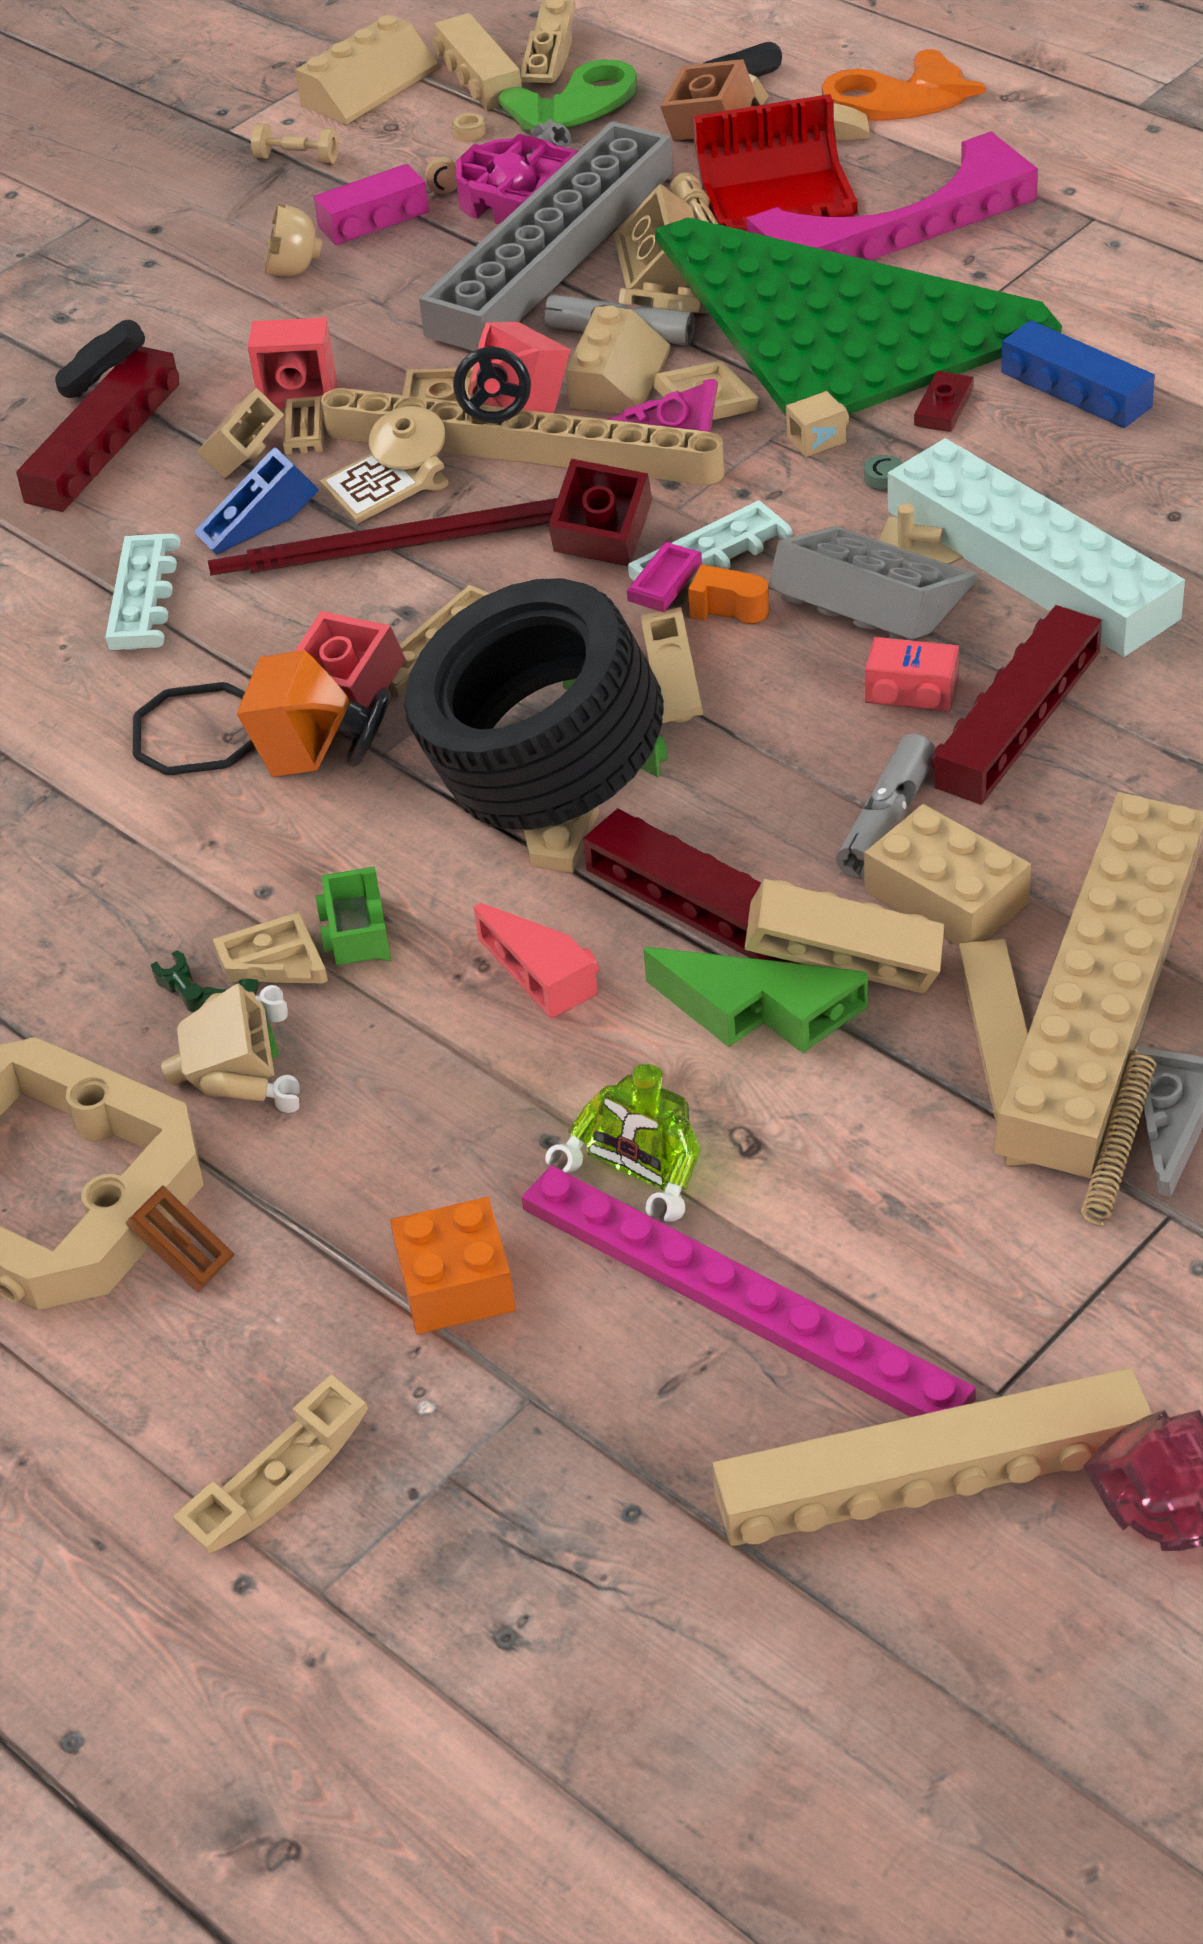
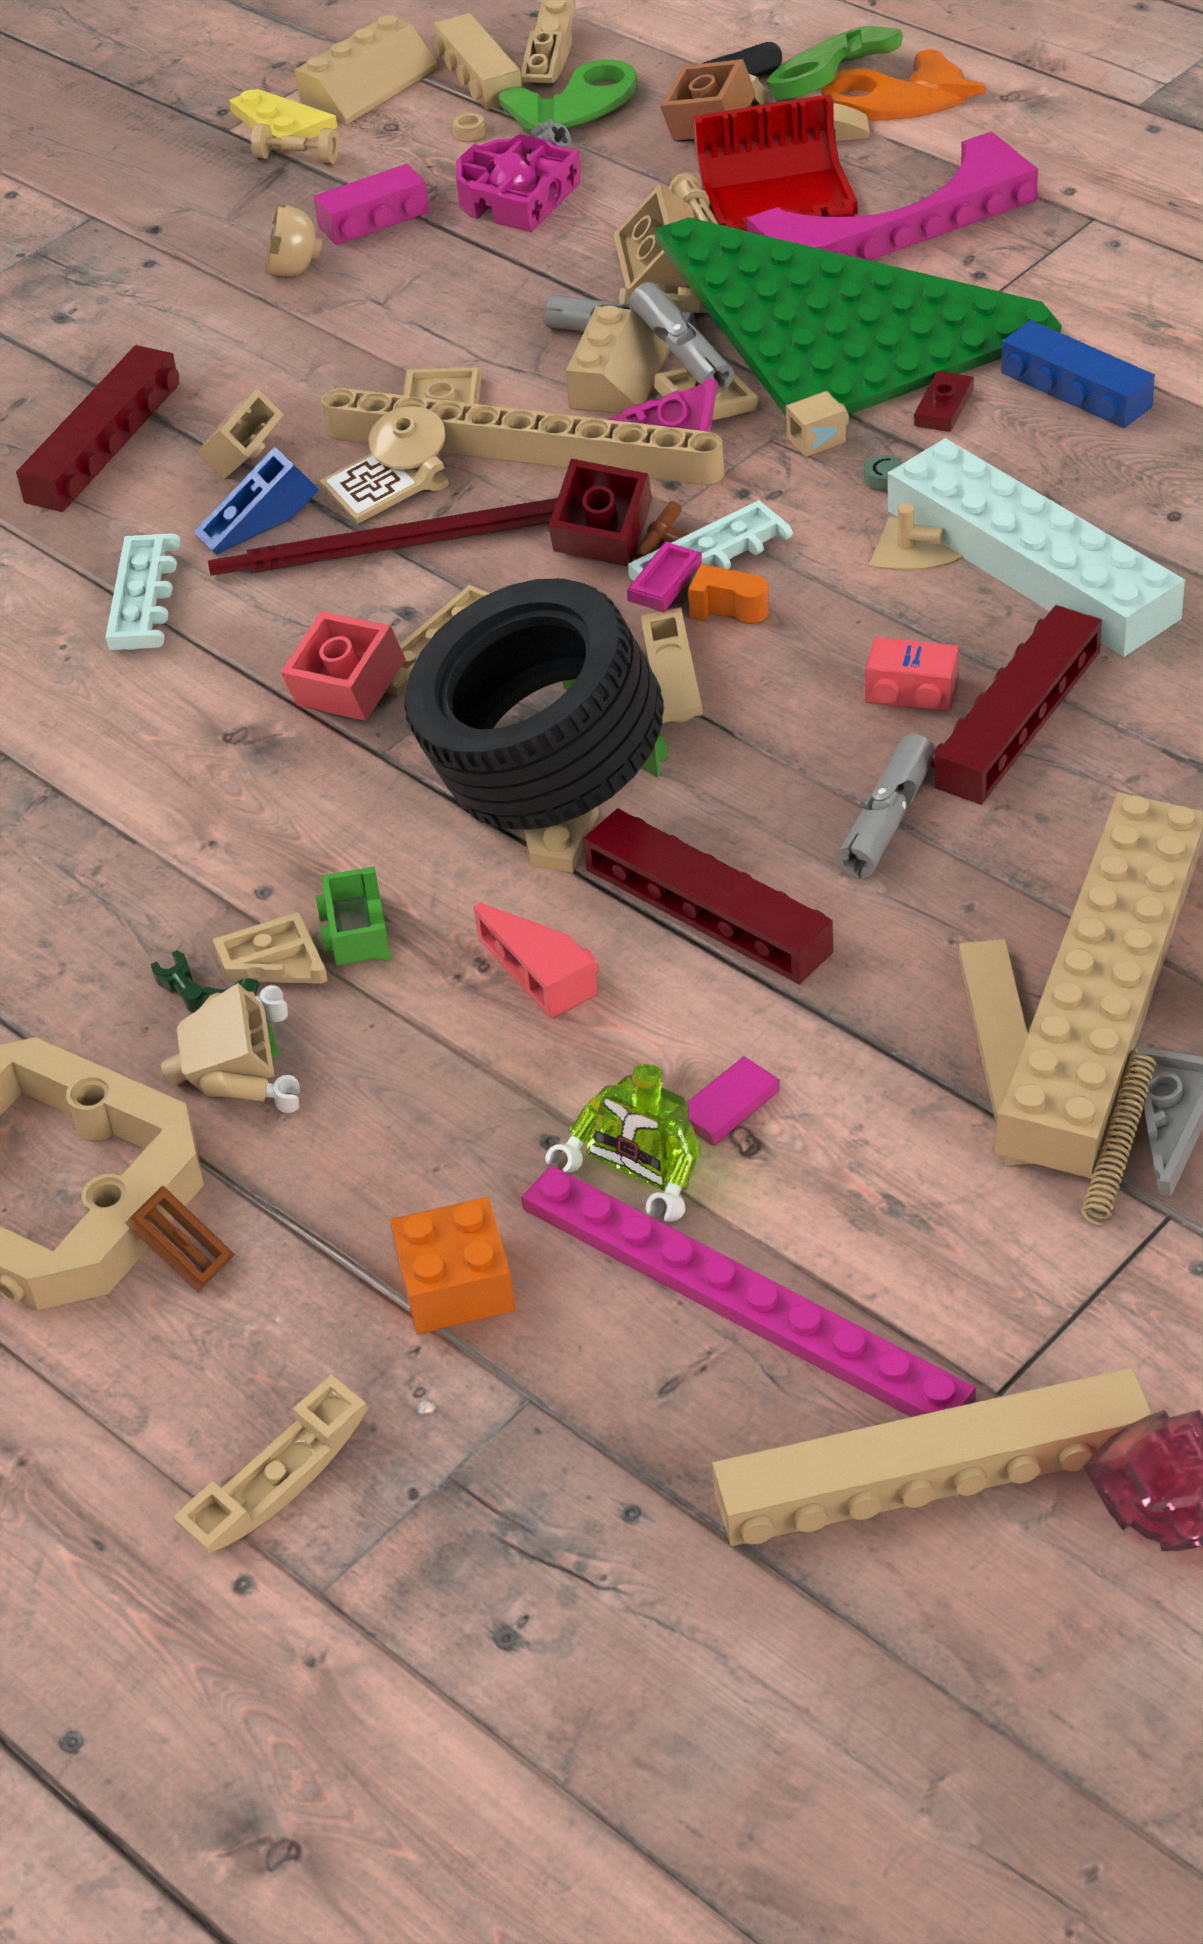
black piece [55,320,145,398] -> none
black piece [133,682,255,775] -> none
orange piece [236,650,391,777] -> none
coral brick [248,317,337,409] -> none
tan tile [283,396,324,455] -> none
light grey brick [419,121,673,351] -> none
tan tile [425,157,457,194] -> none
piece [453,322,571,423] -> none
bright green slope [643,947,868,1053] -> none
tan brick [745,879,944,994] -> none
light grey slope [769,526,978,641] -> none
tan brick [864,804,1031,946] -> none
none -> light yellow wing [229,89,338,151]
none -> light grey piece [630,282,734,394]
none -> dark orange piece [634,501,690,559]
none -> dark pink tile [677,1056,780,1146]
none -> bright green animal [767,26,903,100]

